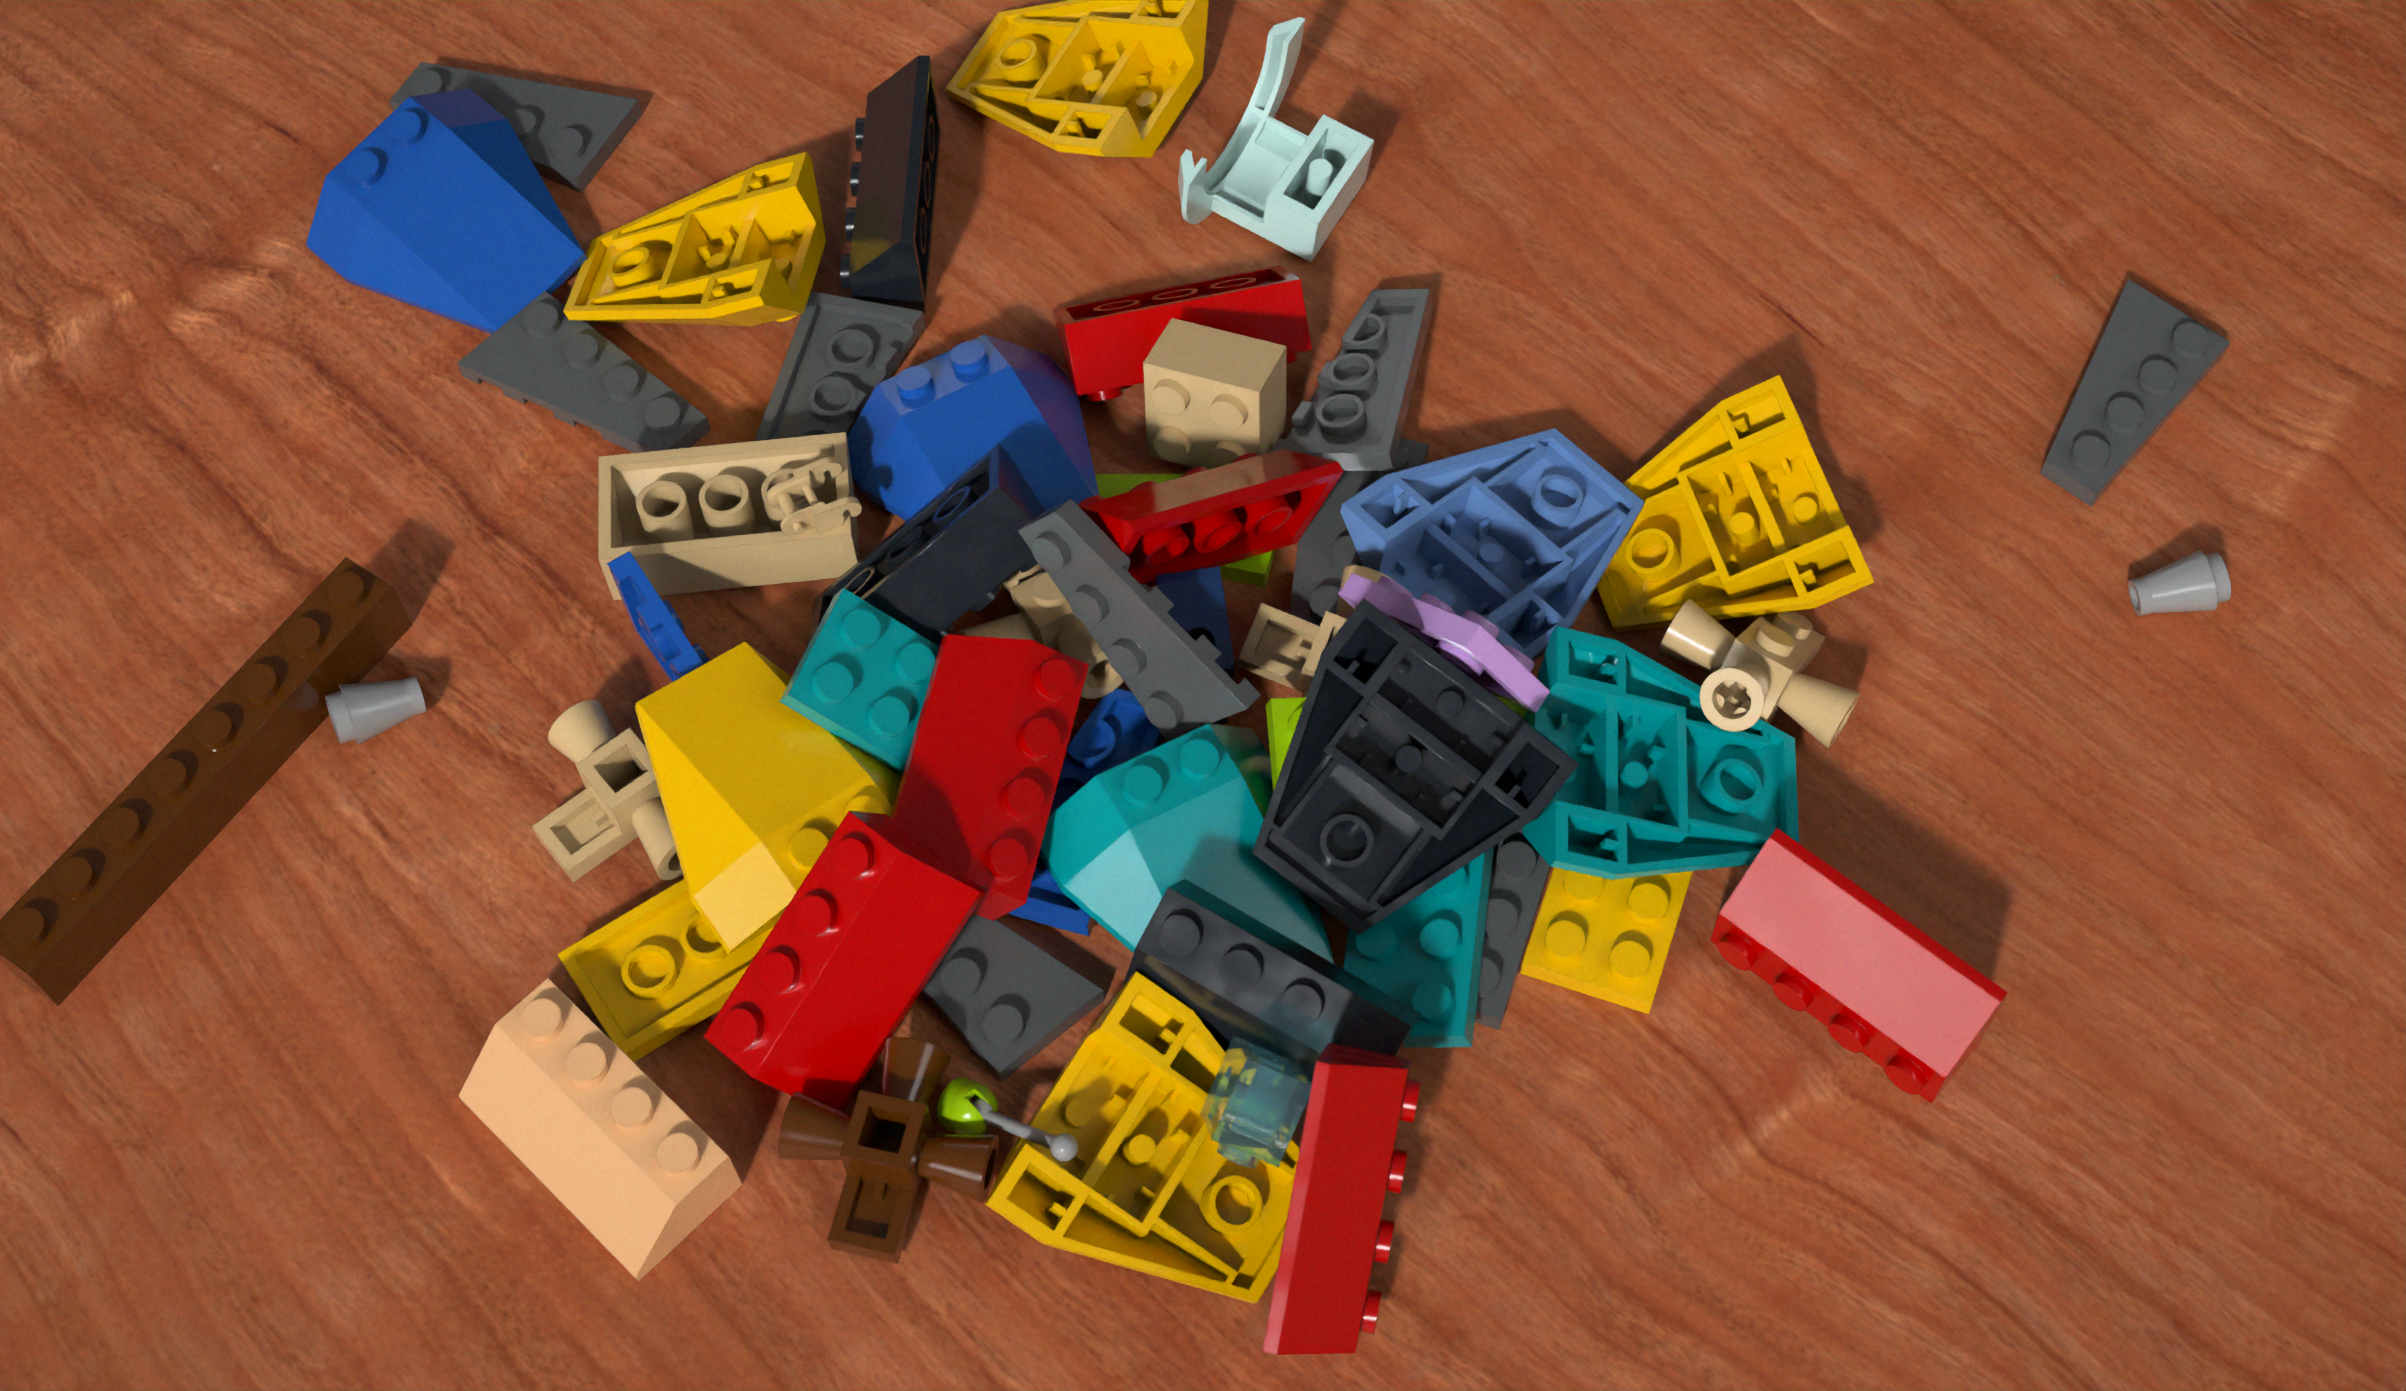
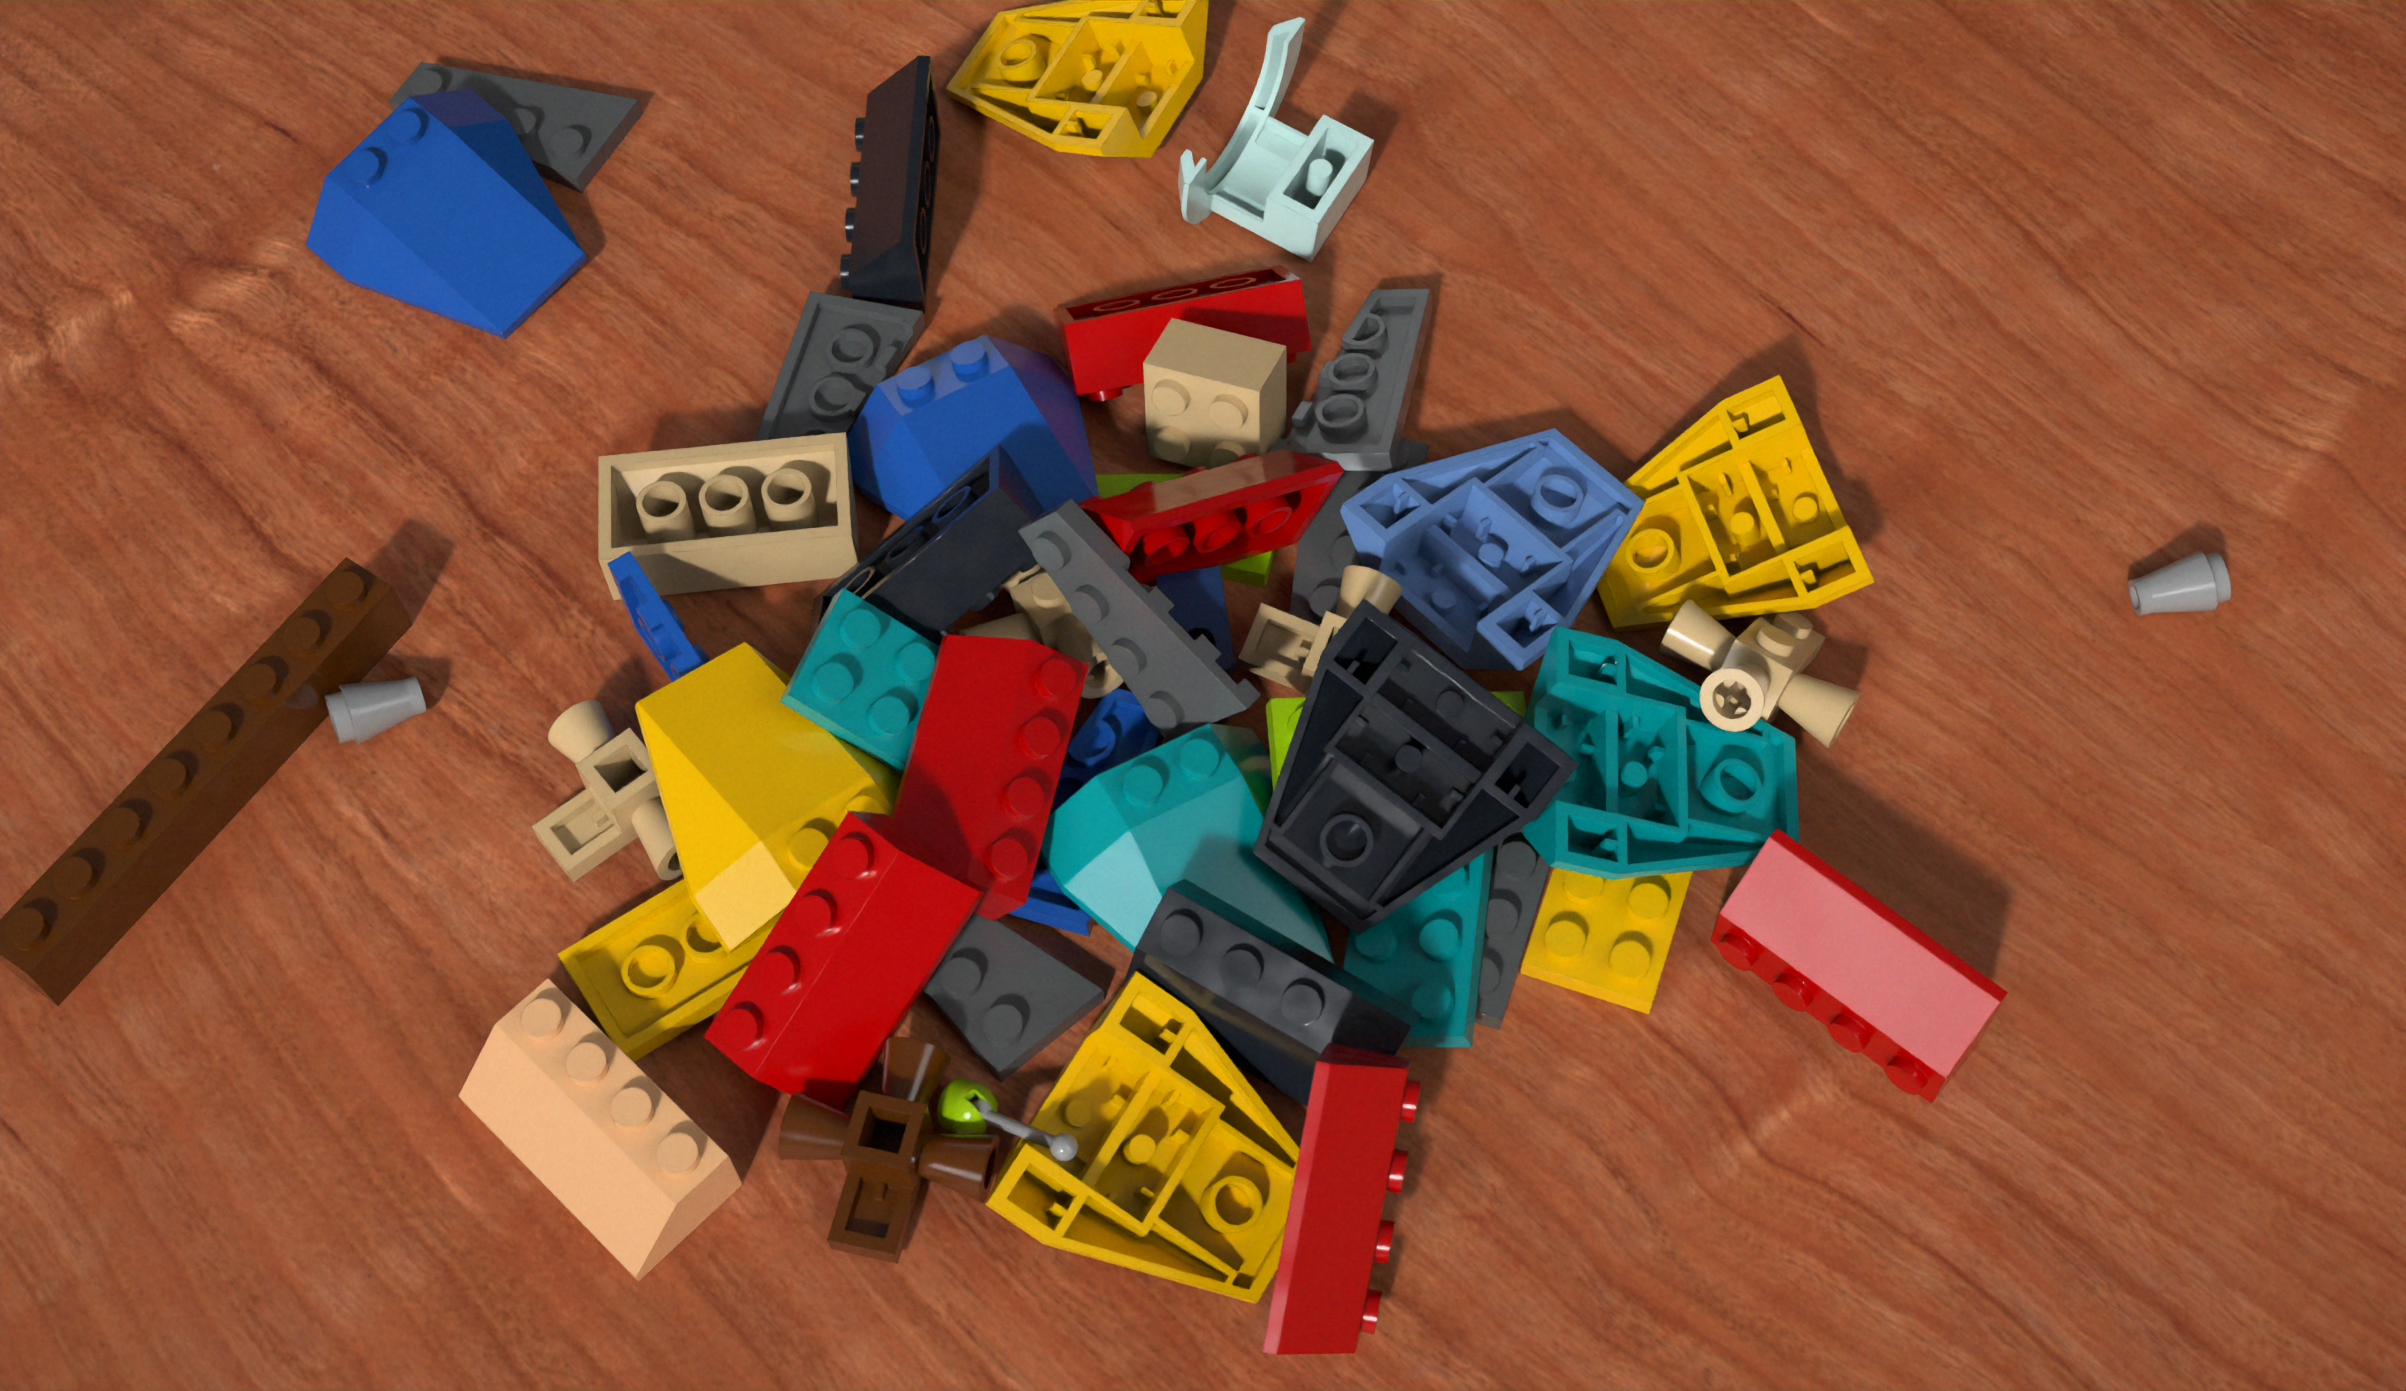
dark grey wing [457,291,711,453] -> none
yellow wedge [563,152,826,326] -> none
tan piece [766,457,862,535] -> none
clear light blue brick [1200,1036,1312,1169] -> none
lavender plate [1338,573,1550,713] -> none
dark grey wing [2040,279,2230,507] -> none

